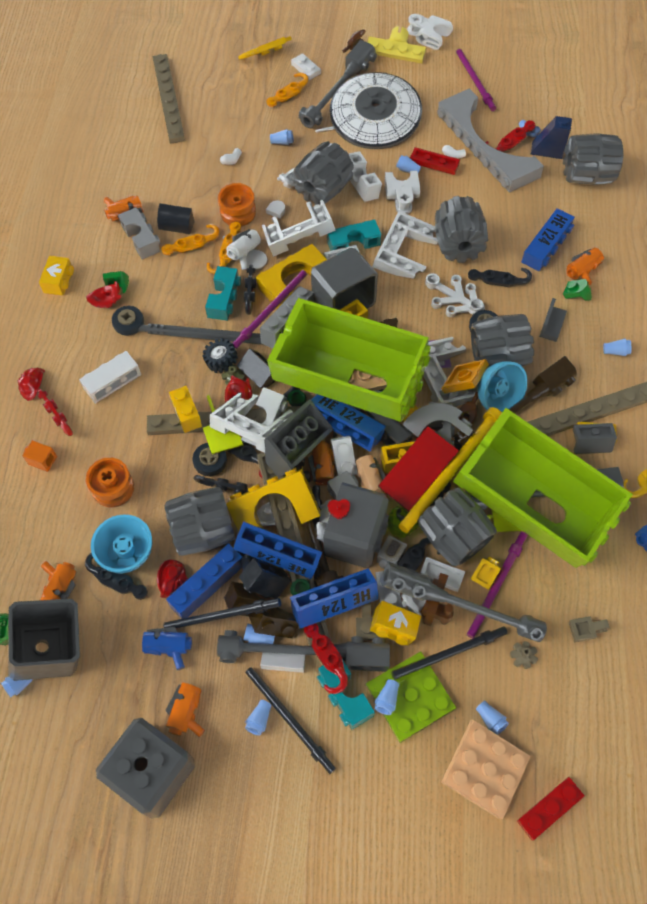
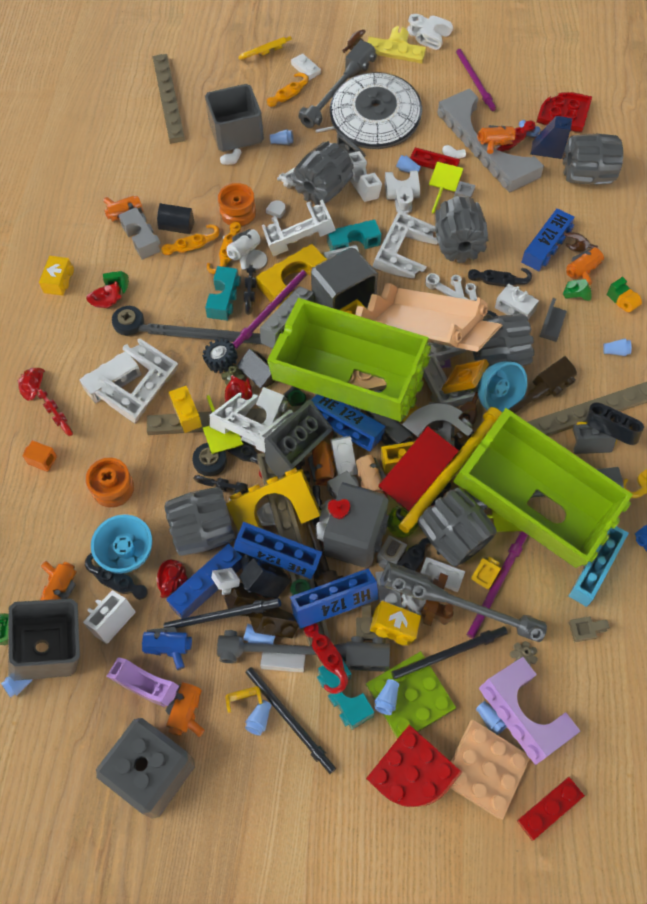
none -> white brick [83,590,135,644]
none -> white wedge [96,338,178,423]
none -> lavender arch [106,657,179,707]
none -> dark grey plate [205,84,264,152]
none -> white tile [211,568,240,595]
none -> yellow piece [225,686,263,713]
none -> dark grey slope [337,131,366,157]
none -> light nougat panel [355,282,503,352]
none -> red plate [366,725,462,807]
none -> neon yellow piece [429,162,464,214]
none -> light grey plate [454,181,475,197]
none -> orange piece [478,125,515,154]
none -> lavender arch [479,657,581,765]
none -> white brick [495,284,539,320]
none -> red plate [536,92,593,133]
none -> reddish brown hand [565,233,598,252]
none -> medium azure brick [568,526,629,607]
none -> black beam [586,402,644,445]
none -> leg [606,277,642,313]

